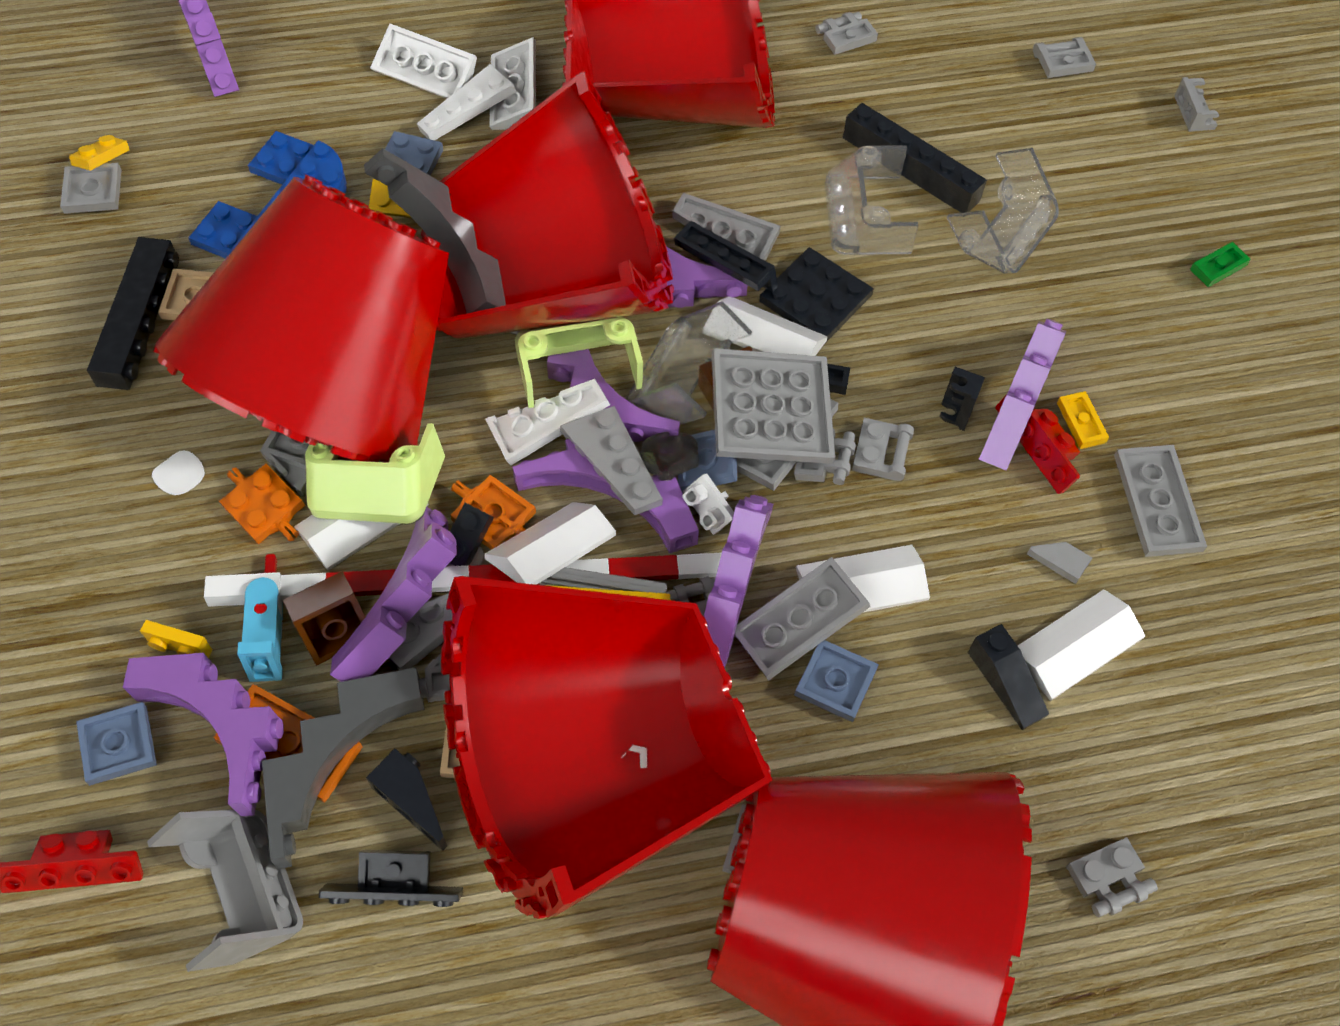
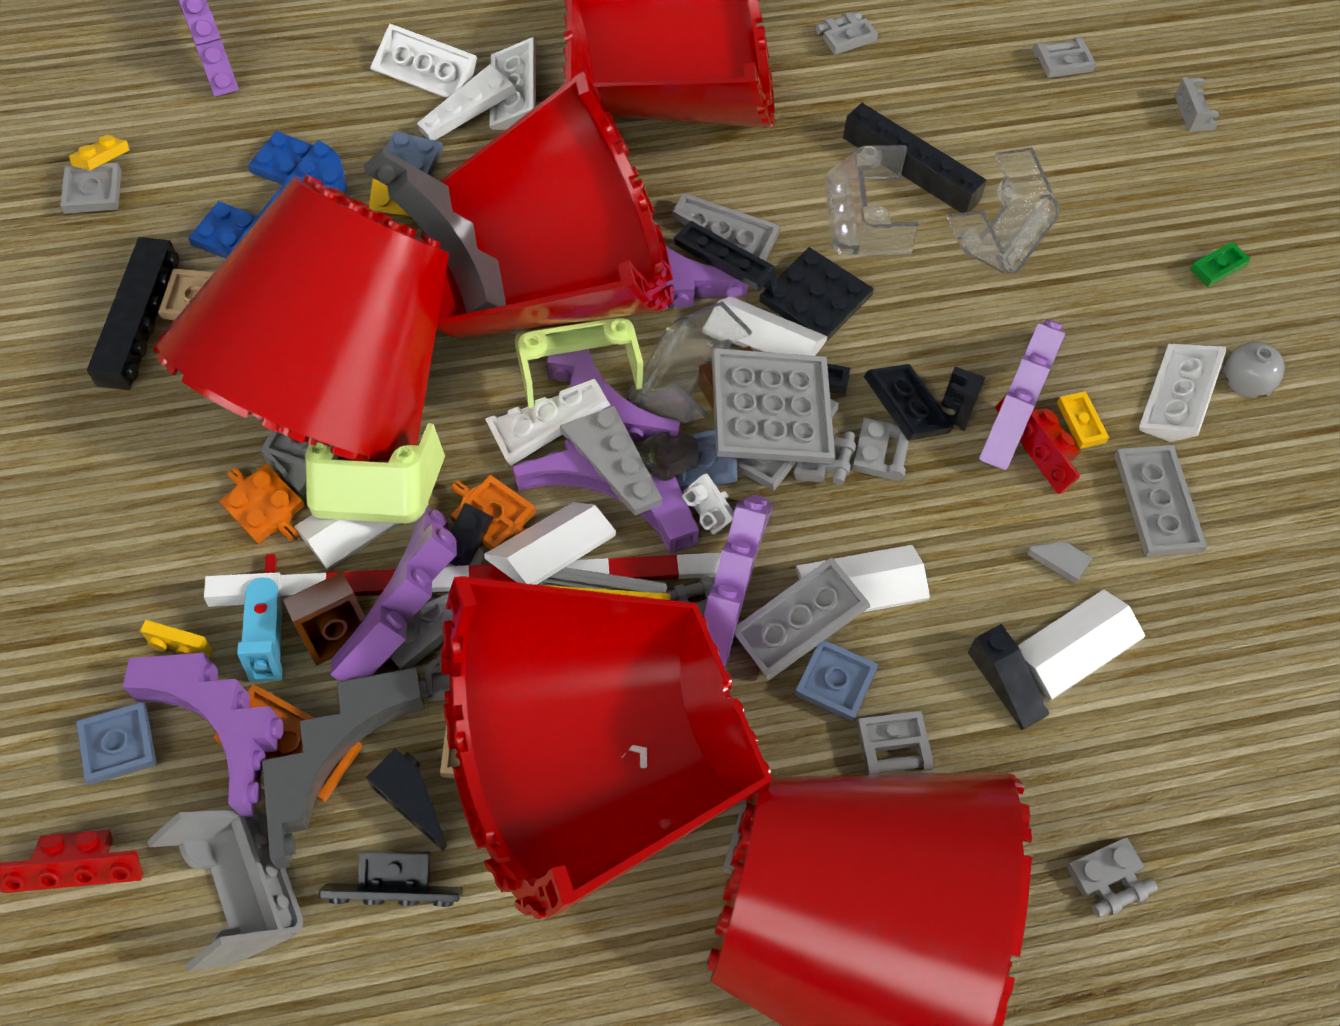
white sticker [152,450,205,495] -> none
none -> light grey plate [857,711,933,775]
none -> black tile [863,364,954,441]
none -> white slope [1139,344,1226,442]
none -> light grey cylinder [1222,342,1285,398]

